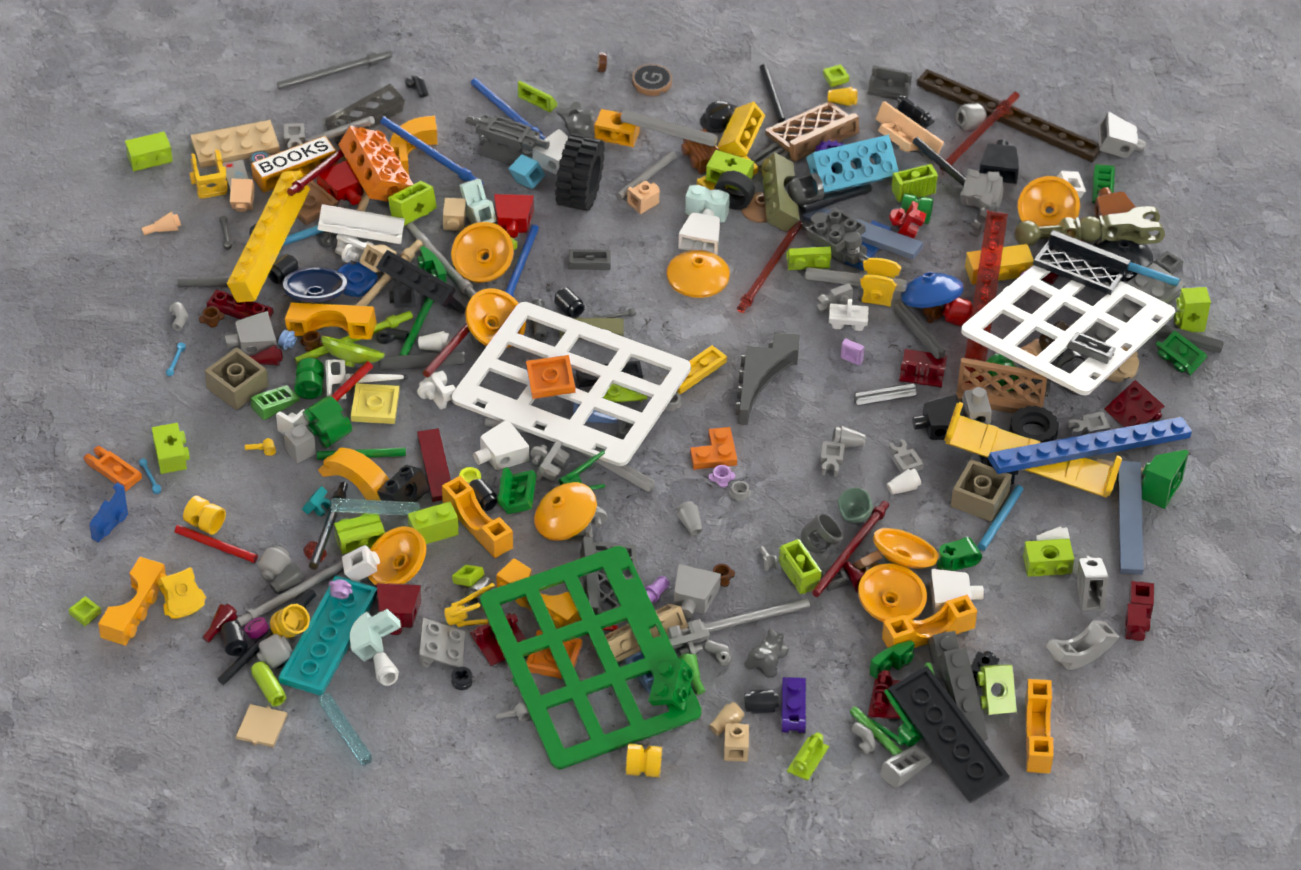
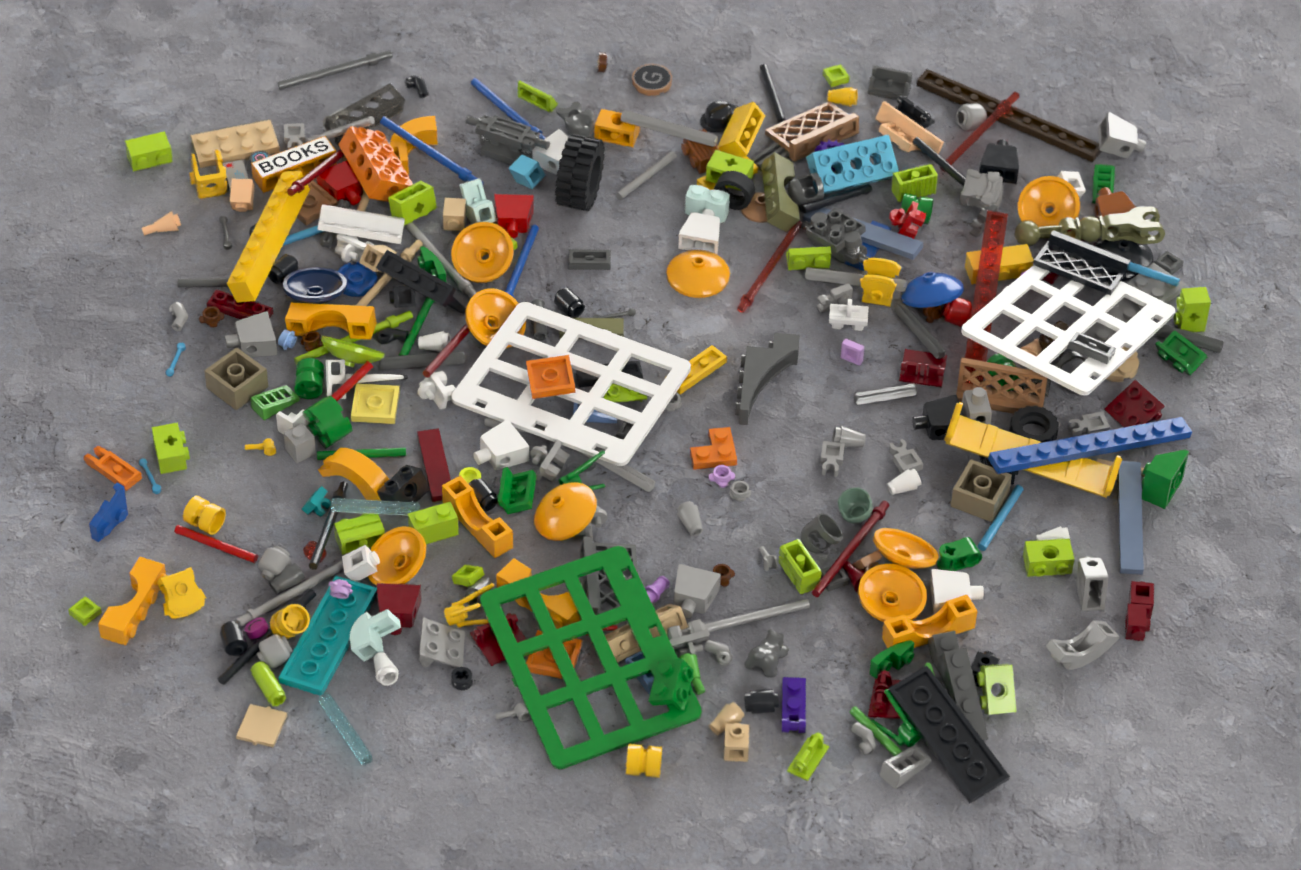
dark red cone [202,604,238,643] -> none
dark red cone [249,345,283,366] -> none
light nougat brick [627,181,660,214] -> none
light orange arch [1025,679,1054,773] -> none

